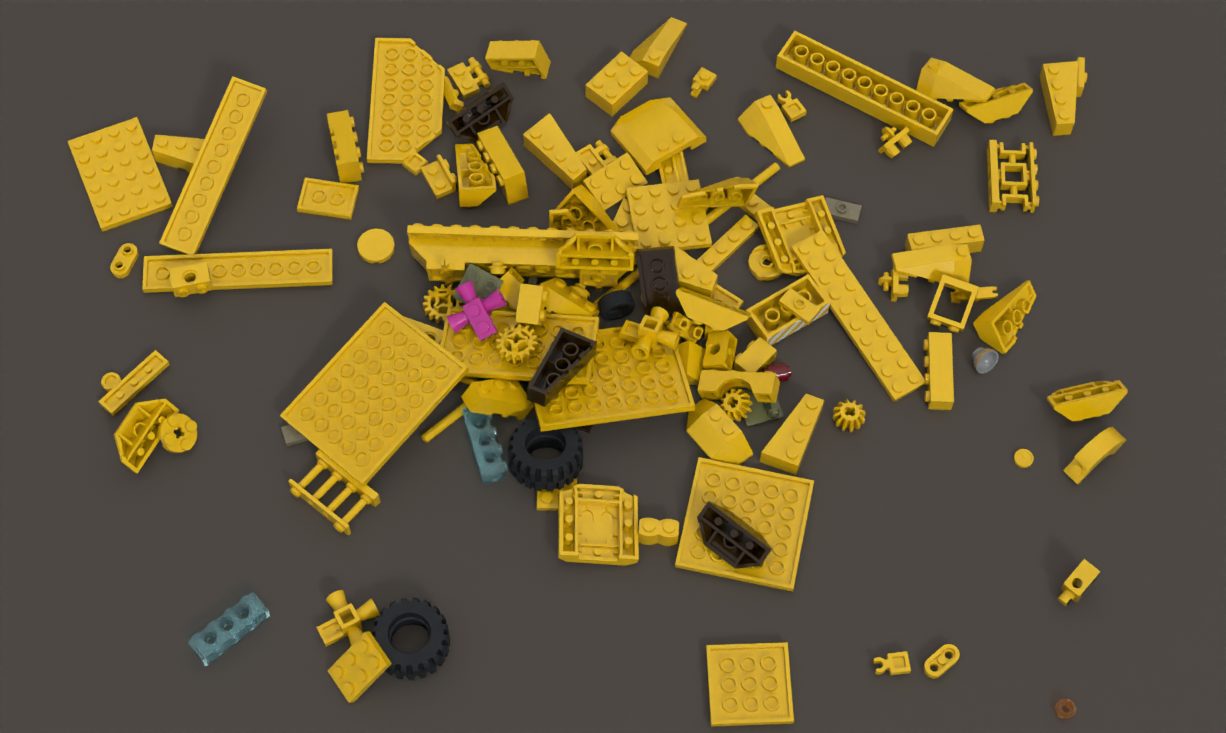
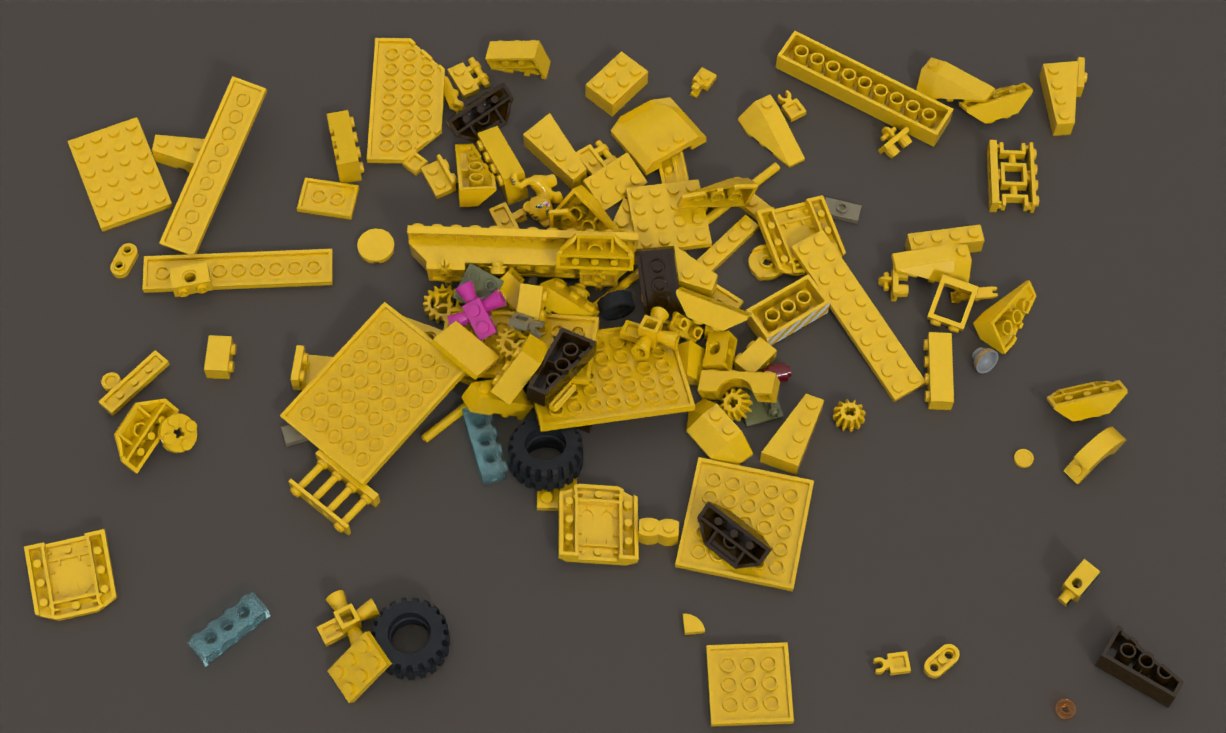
yellow wedge [630,17,687,78] -> none
yellow plate [778,288,821,325] -> none
none -> yellow wedge [24,529,117,621]
none -> yellow brick [204,335,237,379]
none -> yellow bracket [290,345,333,391]
none -> yellow tile [431,321,500,380]
none -> yellow plate [489,202,527,228]
none -> yellow wedge [490,333,549,405]
none -> dark tan plate [508,312,545,338]
none -> yellow animal [511,173,563,227]
none -> yellow axle [548,382,577,412]
none -> yellow tile [682,614,705,635]
none -> dark brown wedge [1095,625,1184,708]

